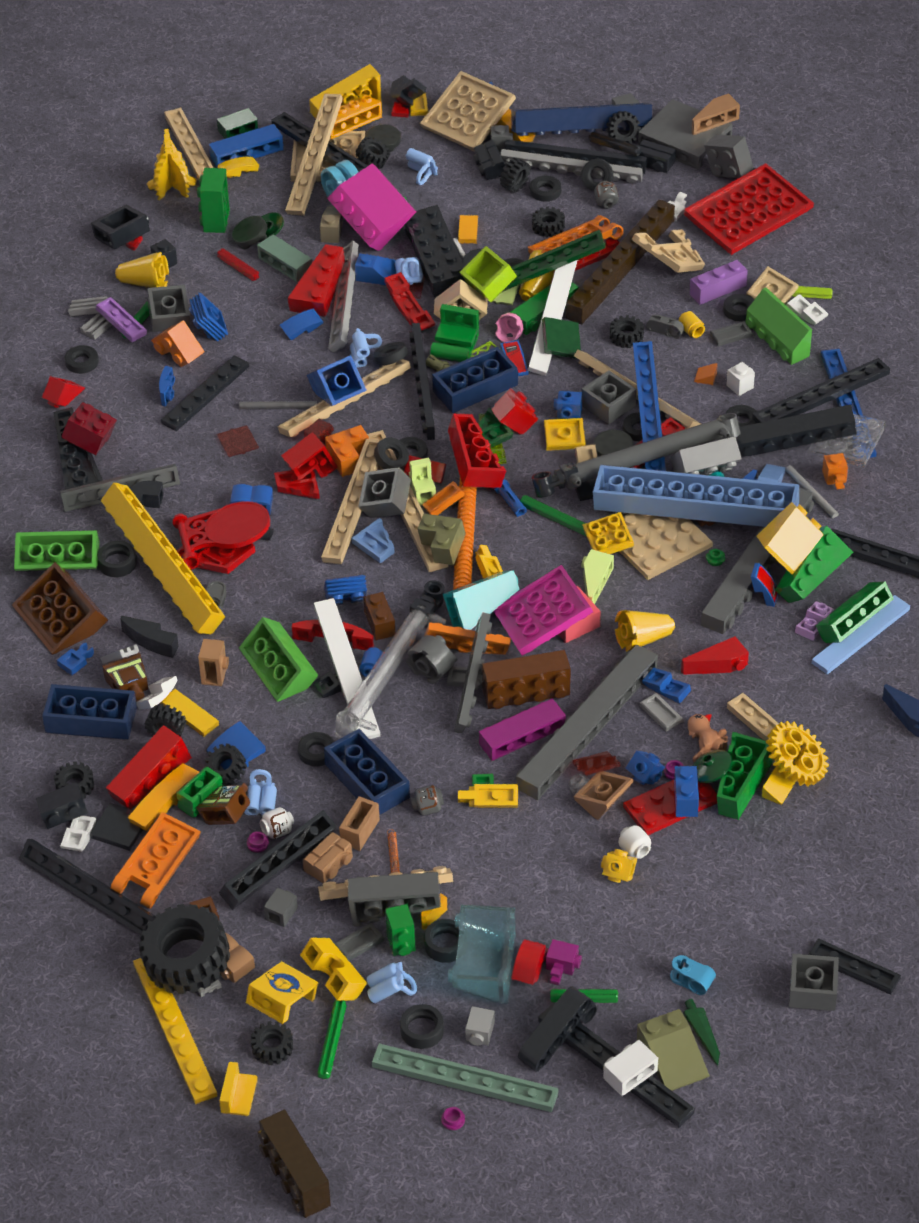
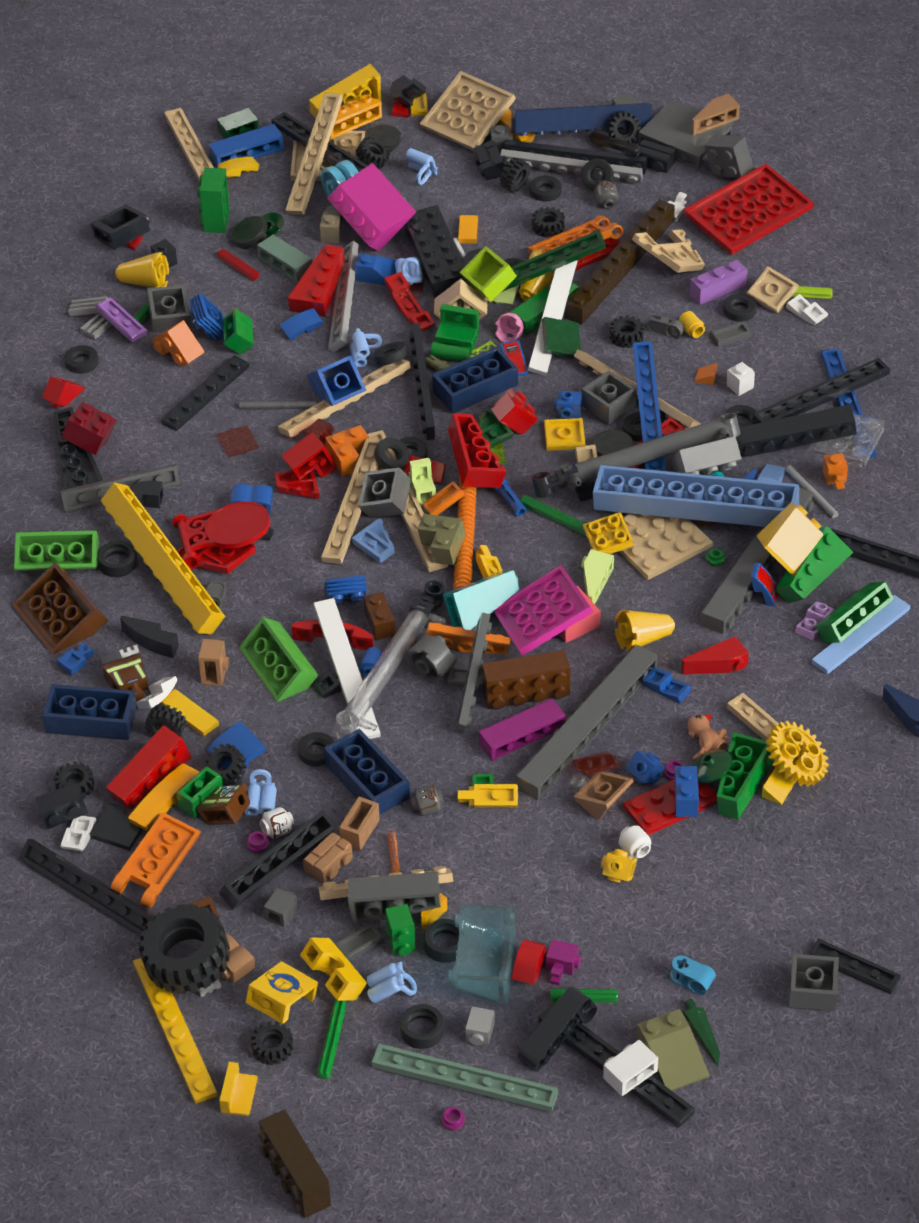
yellow piece [146,129,197,200] -> none
blue slope [159,366,175,406] -> none
light grey tile [640,693,683,731] -> none
bright green slope [746,287,812,365] -> none
none -> green brick [222,309,254,354]

